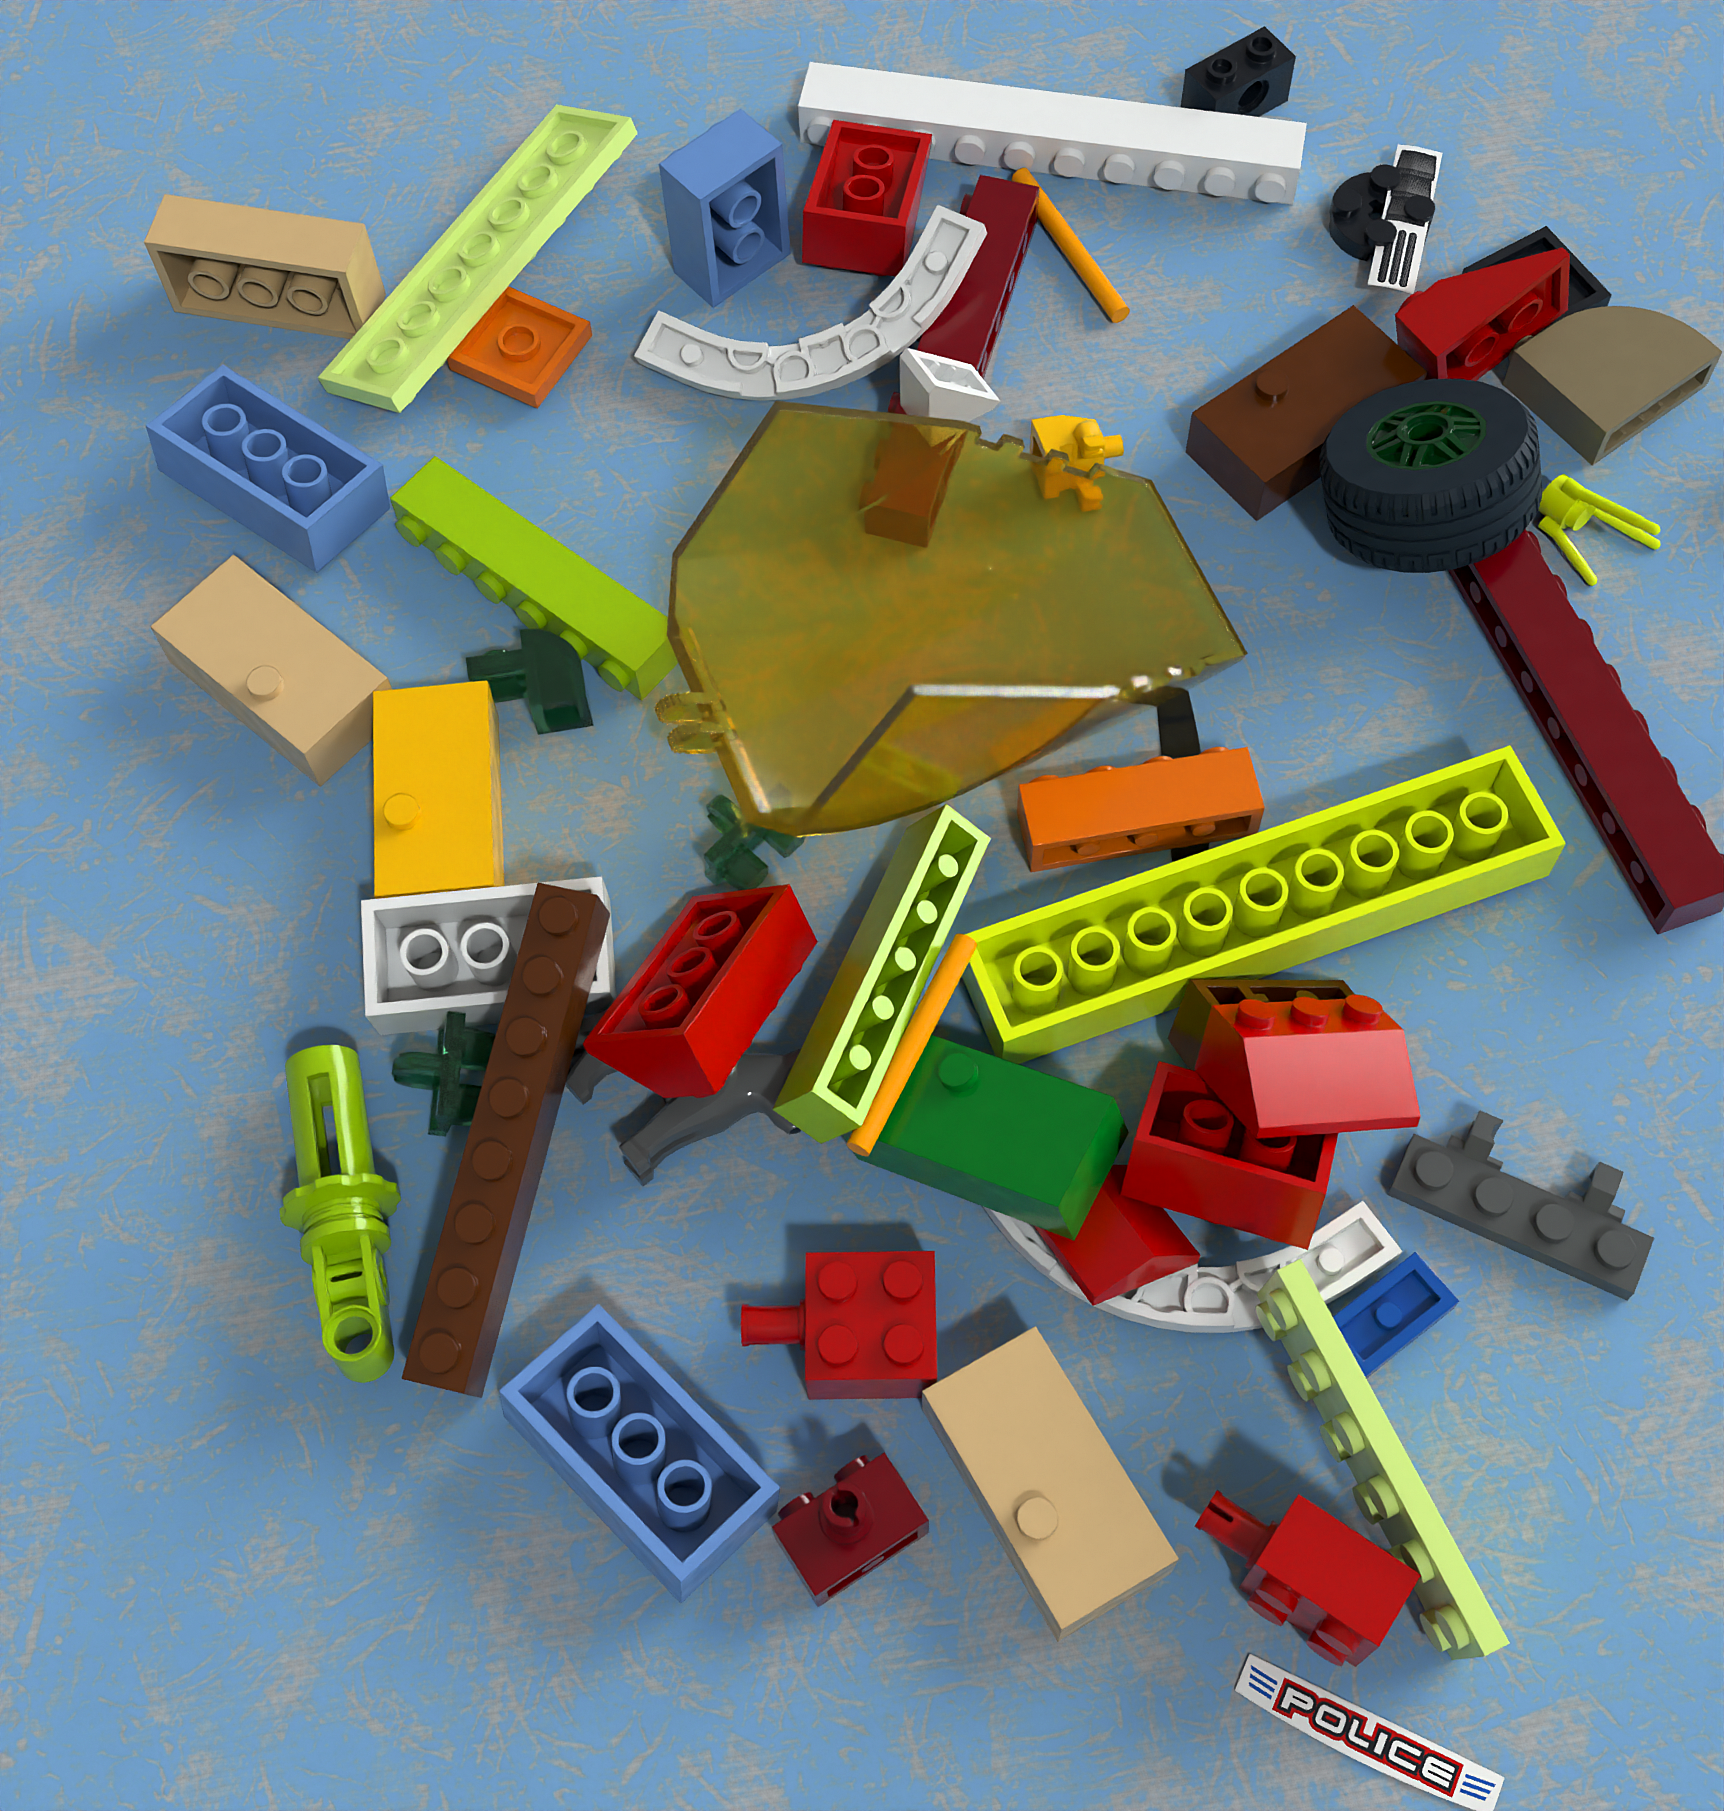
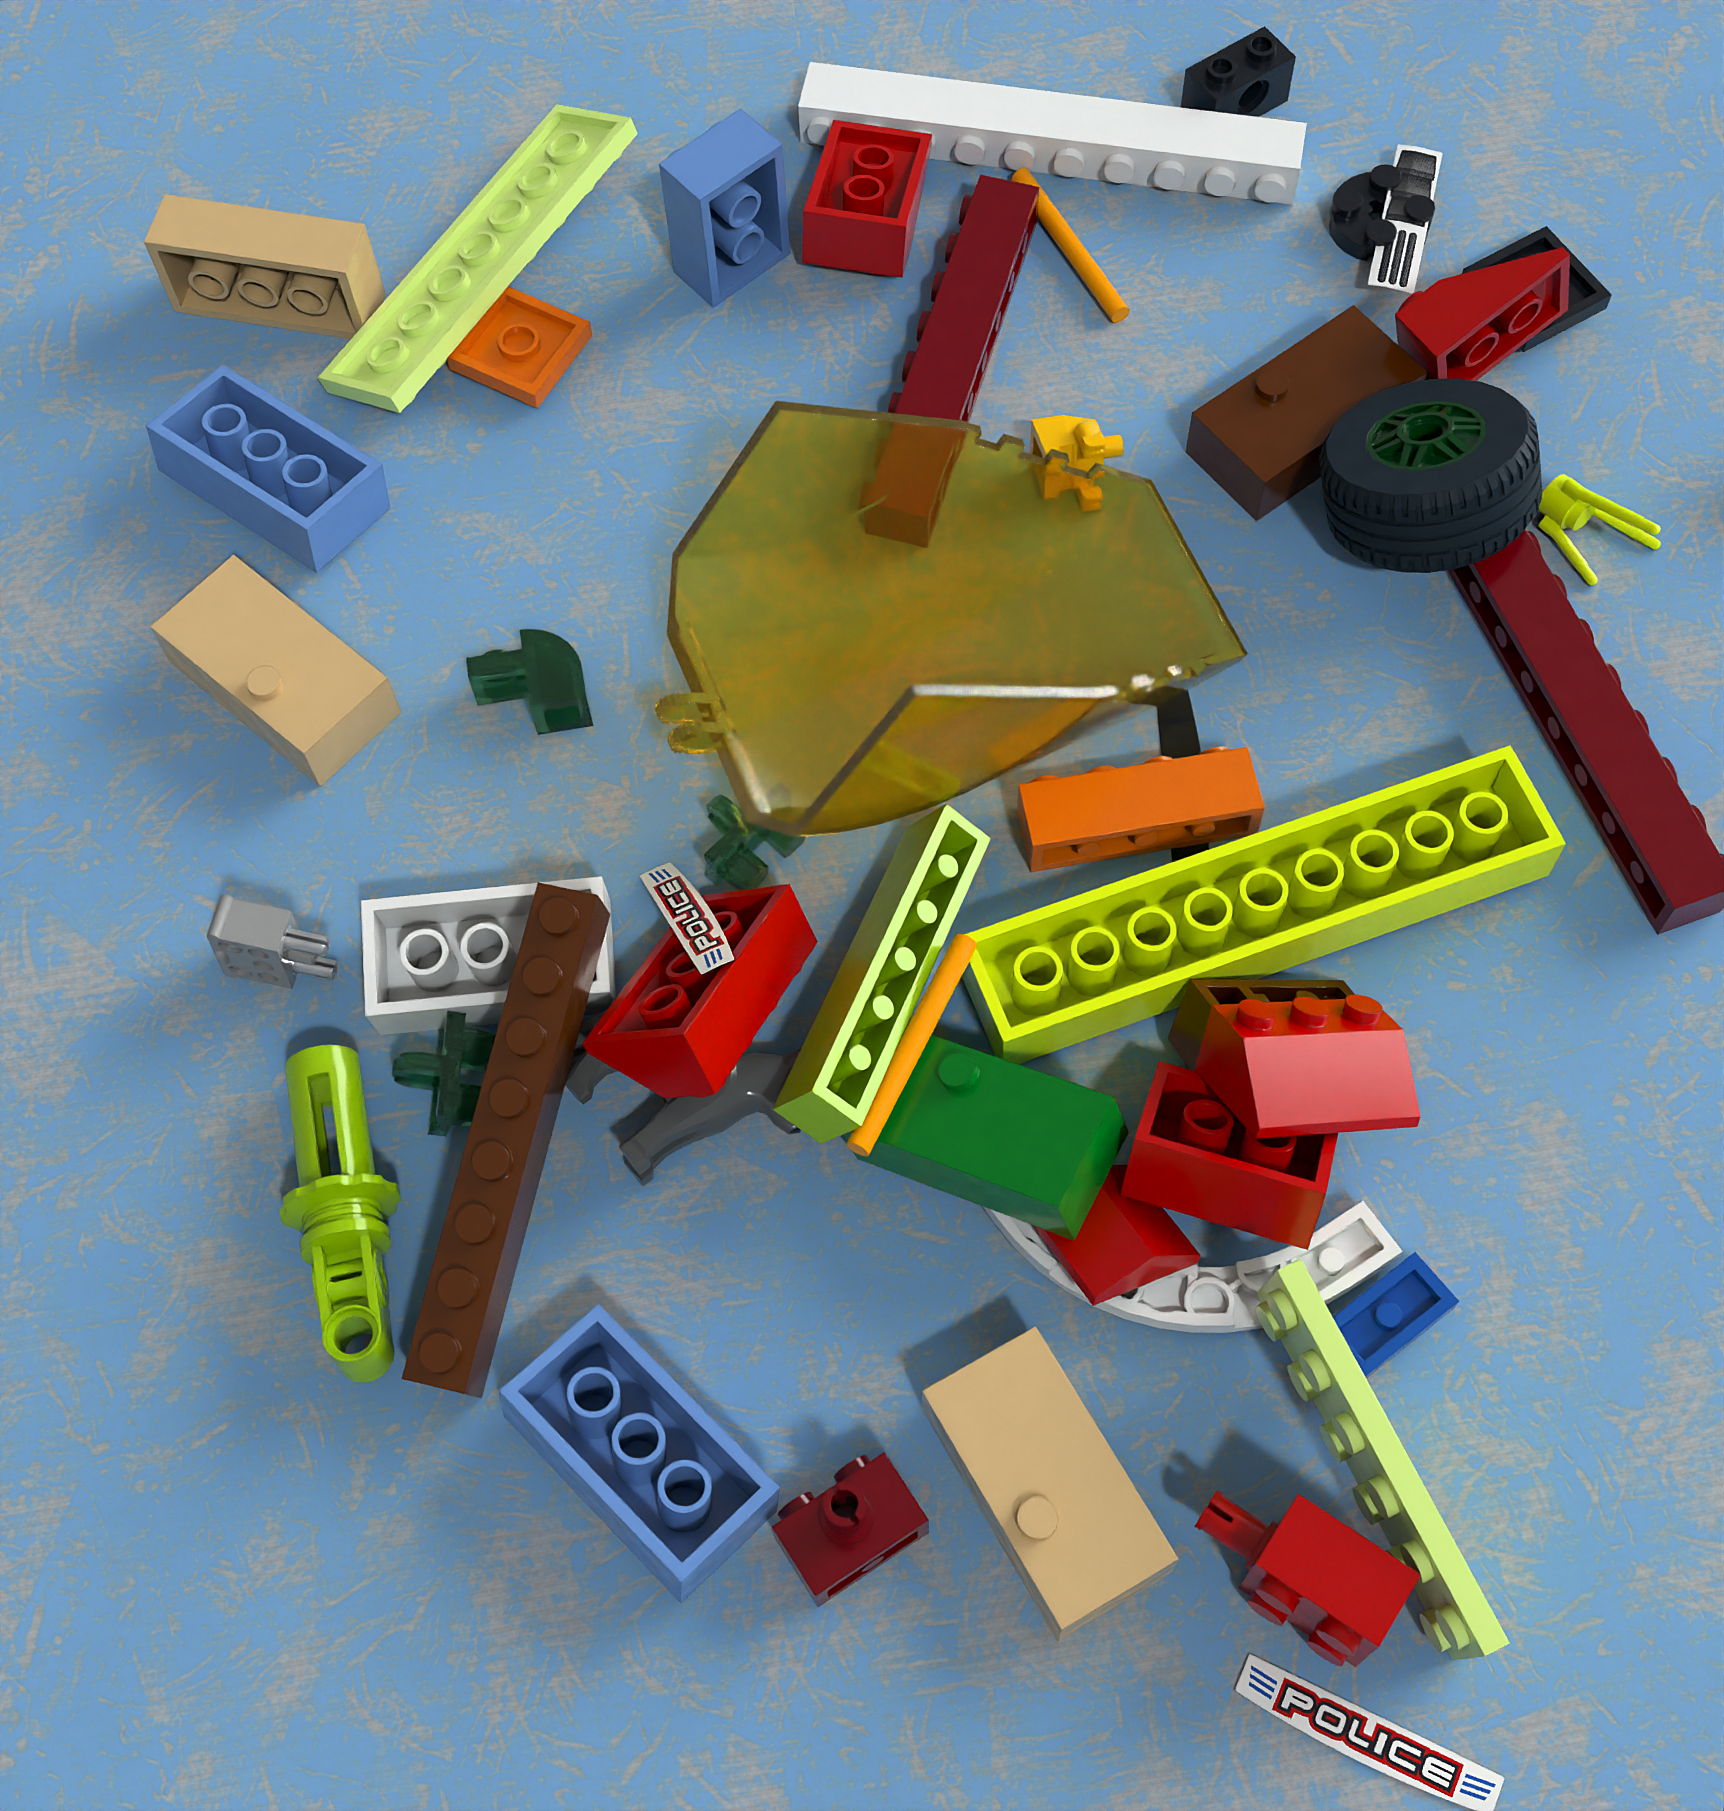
yellow brick [373,680,505,899] -> none
lime brick [390,456,685,701] -> none
white plate [634,205,987,401] -> none
red brick [741,1251,937,1400] -> none
white slope [900,348,1000,442] -> none
dark grey hinge [1387,1110,1654,1301] -> none
dark tan brick [1502,306,1722,466] -> none
none -> light grey piece [206,894,338,989]
none -> sticker [640,862,734,975]

